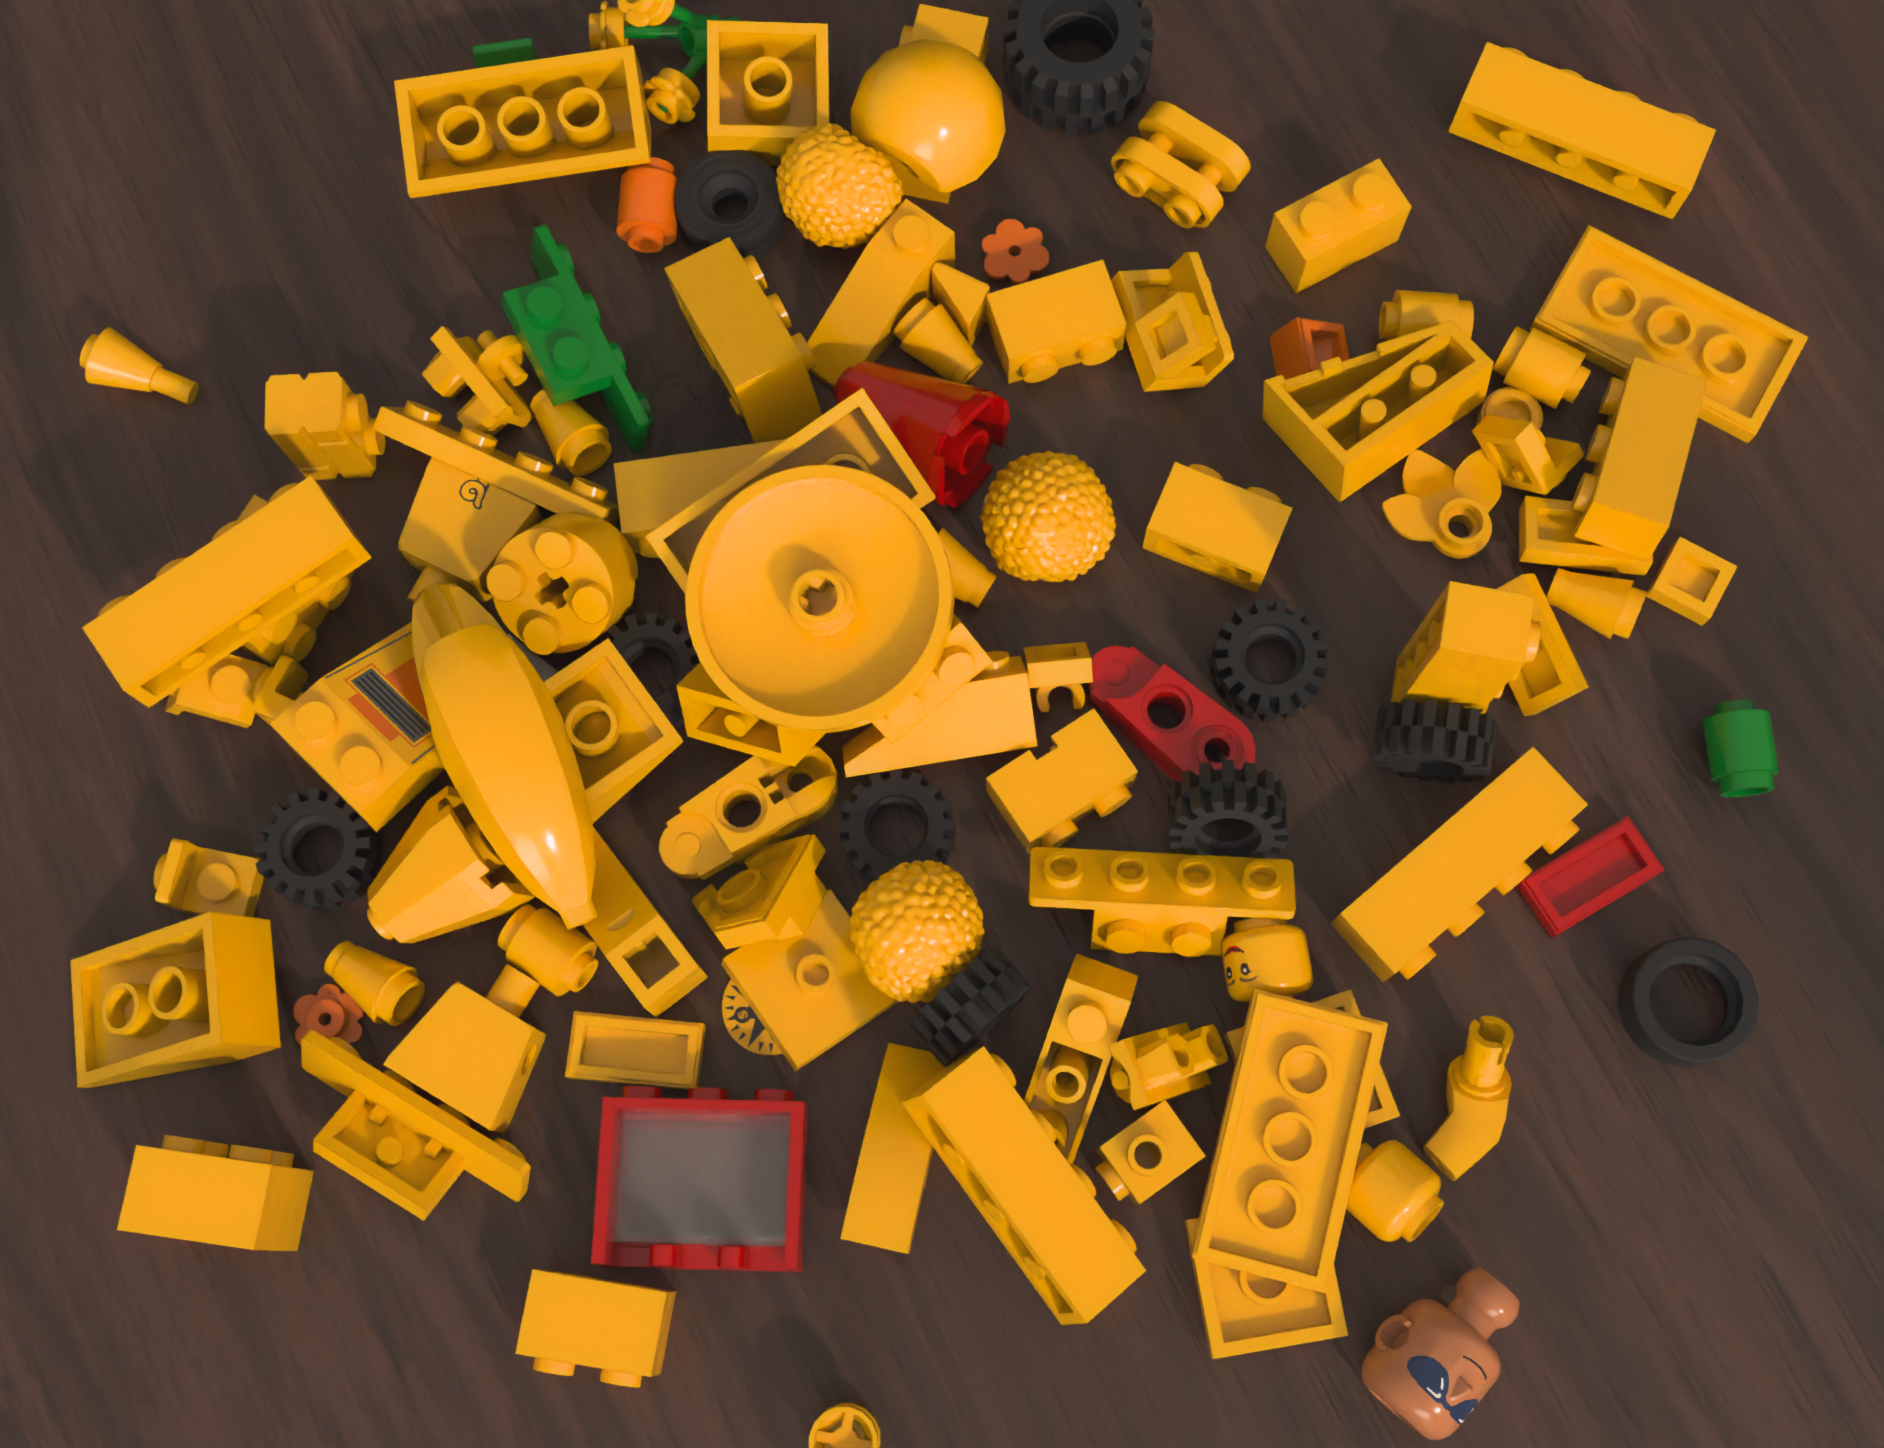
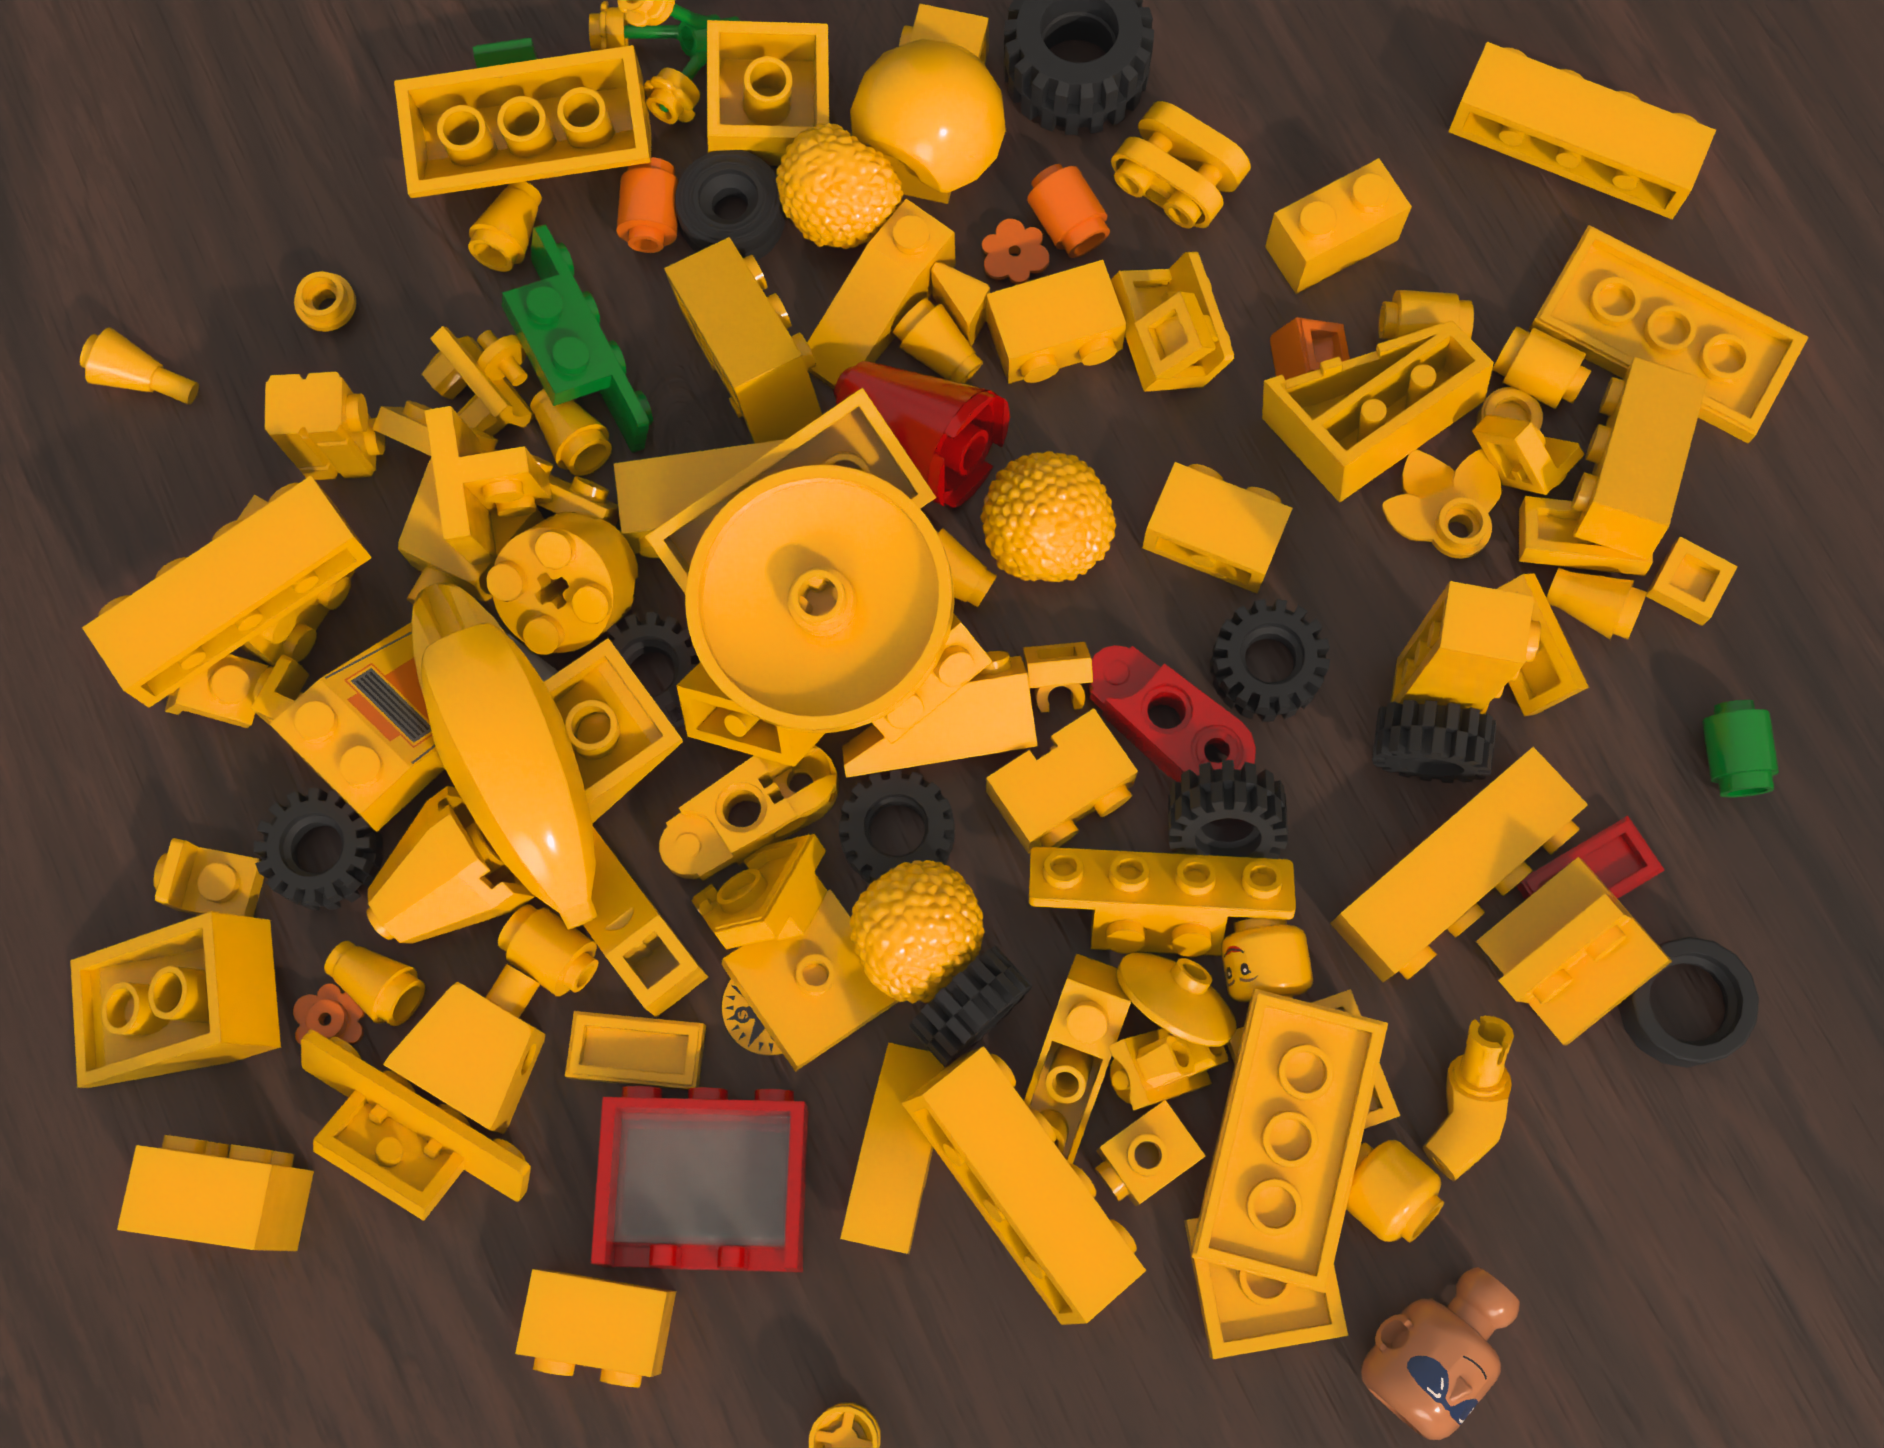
none -> yellow plate [294,271,356,332]
none -> yellow bracket [424,406,553,565]
none -> yellow cone [468,181,542,272]
none -> orange brick [1027,164,1110,258]
none -> yellow dish [1116,952,1237,1047]
none -> yellow bracket [1476,857,1672,1045]

